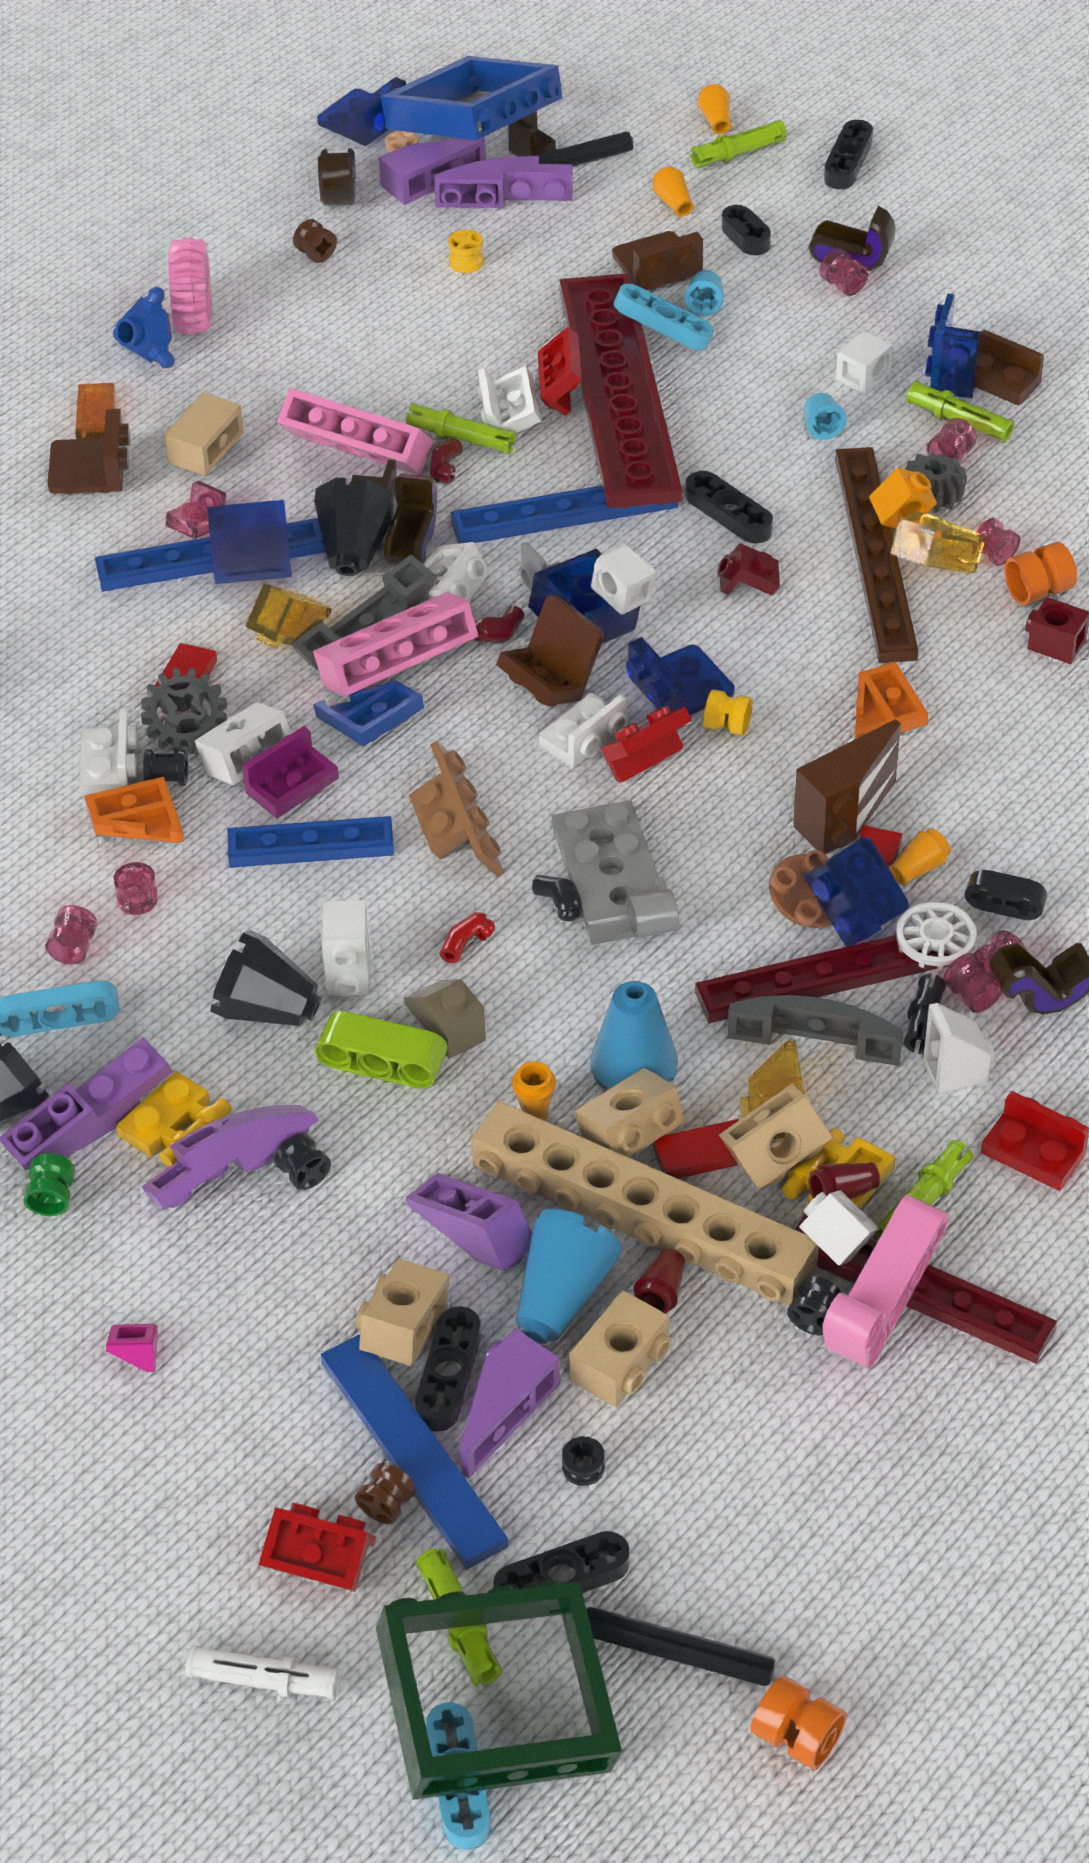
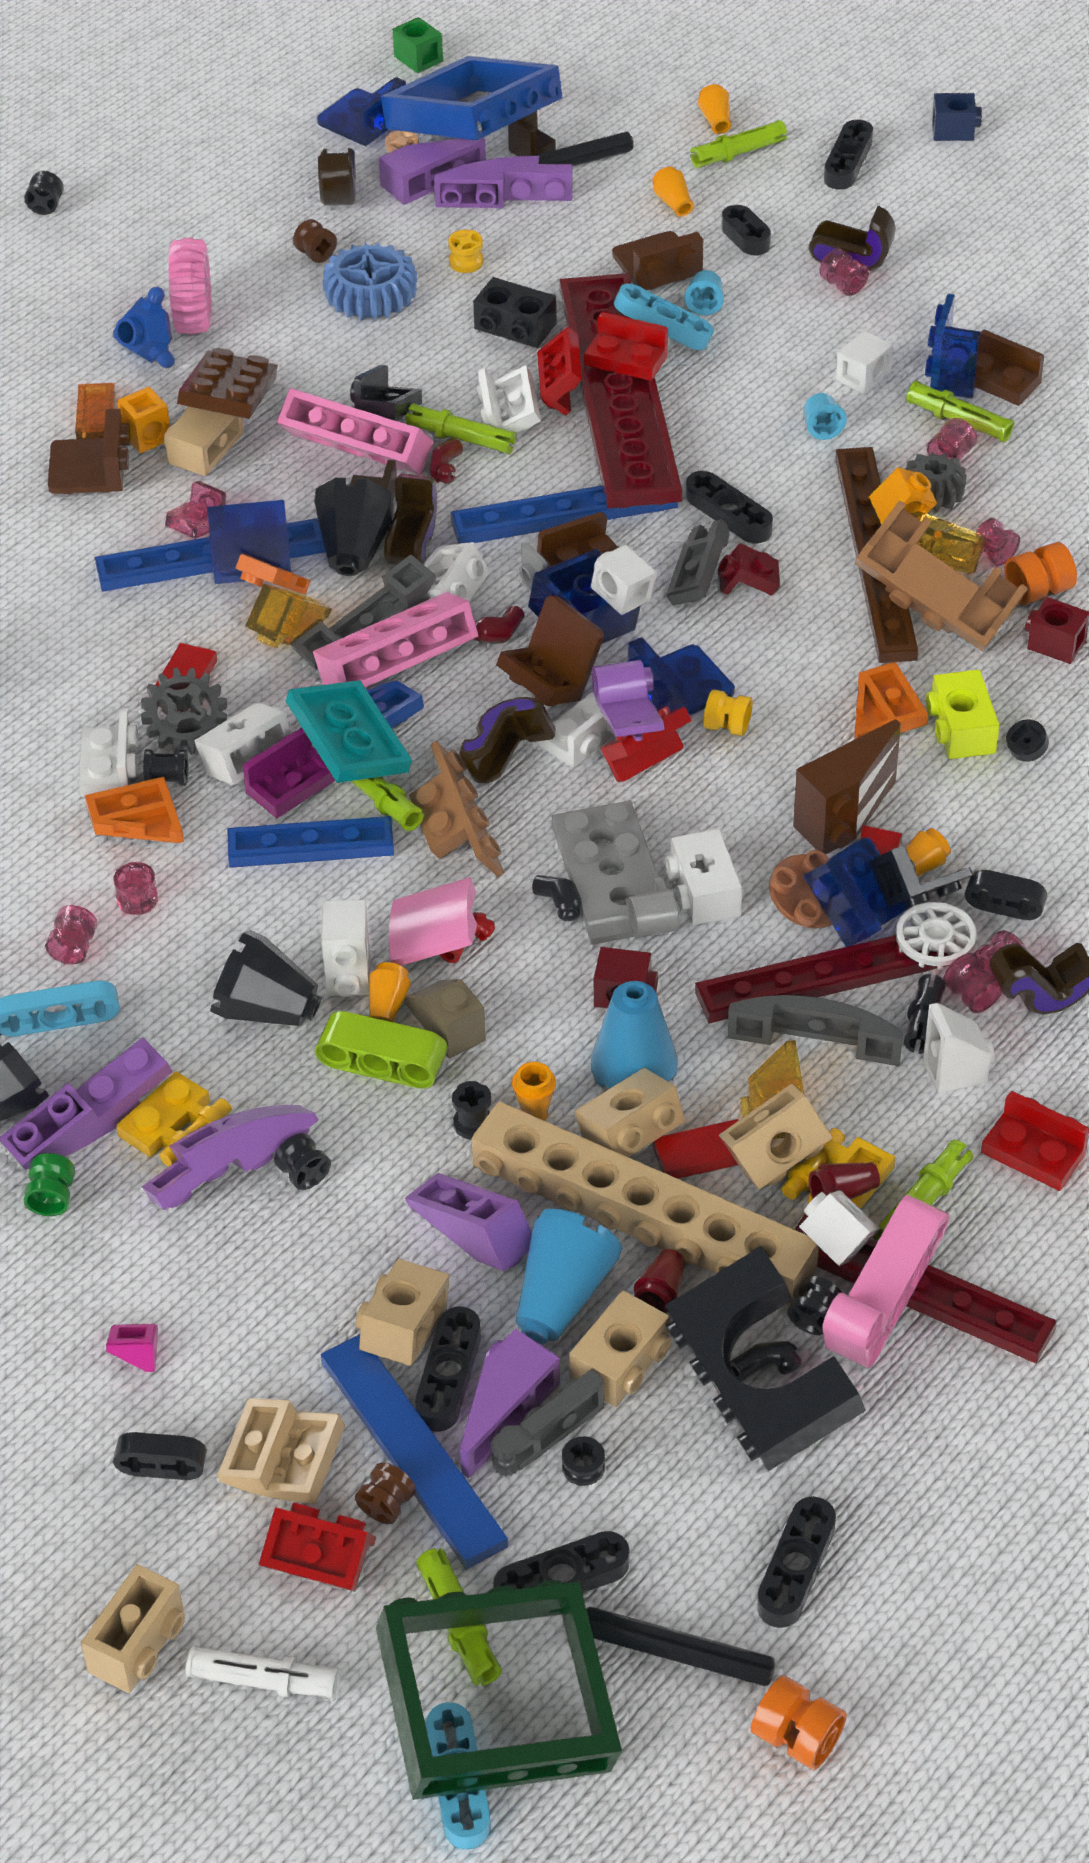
none -> black wheel [24,171,64,215]
none -> tan brick [81,1564,185,1694]
none -> black beam [113,1432,207,1480]
none -> light orange brick [117,386,170,453]
none -> reddish brown plate [177,348,278,419]
none -> tan slope [217,1398,345,1504]
none -> orange wing [235,553,311,595]
none -> teal plate [285,680,413,783]
none -> medium blue gear [322,242,418,320]
none -> black bracket [350,365,422,421]
none -> lime pin [351,776,424,831]
none -> light orange cone [369,962,411,1022]
none -> bright pink slope [389,877,477,966]
none -> green brick [392,17,443,73]
none -> black bush [452,1081,492,1140]
none -> dark brown animal [459,697,556,784]
none -> black brick [473,277,557,348]
none -> dark grey hinge [490,1369,604,1477]
none -> reddish brown bracket [537,512,619,588]
none -> red bracket [584,312,668,381]
none -> medium lavender door [592,660,664,741]
none -> dark red brick [593,947,658,1008]
none -> white brick [665,828,742,926]
none -> black arch [665,1246,866,1471]
none -> dark grey hinge [666,519,730,606]
none -> black arm [730,1341,802,1382]
none -> black beam [757,1497,836,1628]
none -> medium nougat bracket [854,500,1028,652]
none -> black bracket [869,845,973,909]
none -> neon yellow brick [926,669,999,759]
none -> dark blue brick [932,93,982,141]
none -> black tile [1006,719,1049,762]

